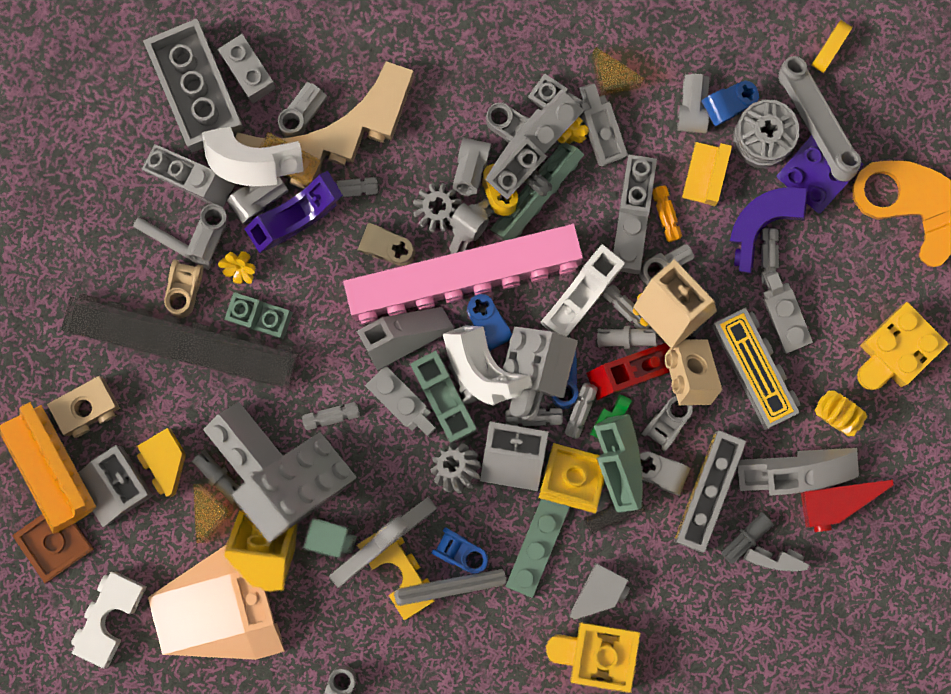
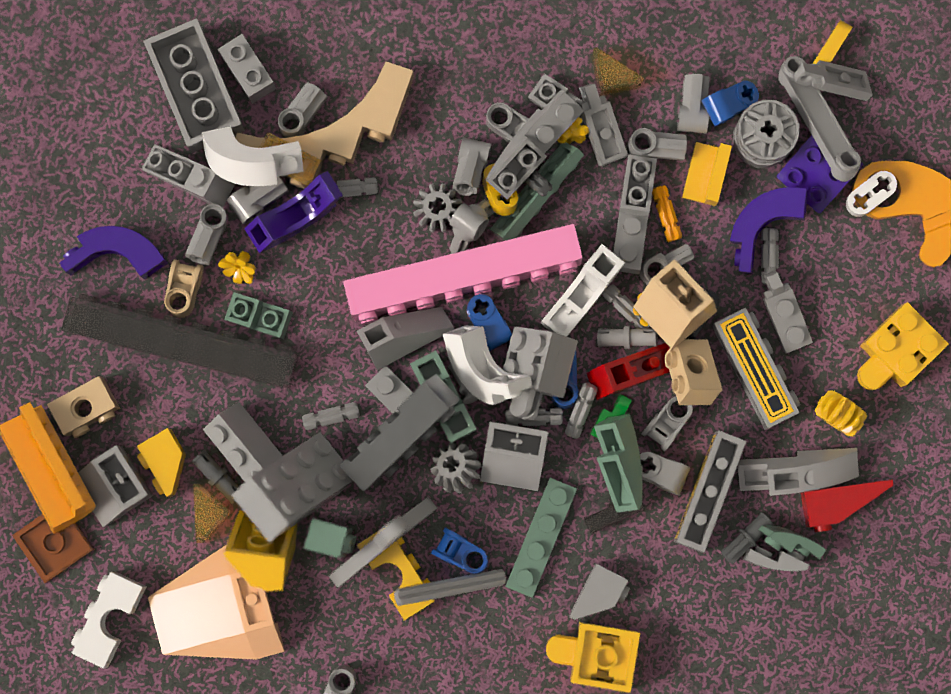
light grey bar [133,217,214,270] -> none
dark tan piece [357,223,416,266] -> none
yellow tile [539,443,604,513] -> none
none -> dark purple arch [59,226,168,280]
none -> dark grey wedge [339,374,460,492]
none -> light grey piece [627,128,687,161]
none -> sand green slope [758,525,826,559]
none -> light grey hinge [793,60,873,101]
none -> white beam [846,171,897,217]

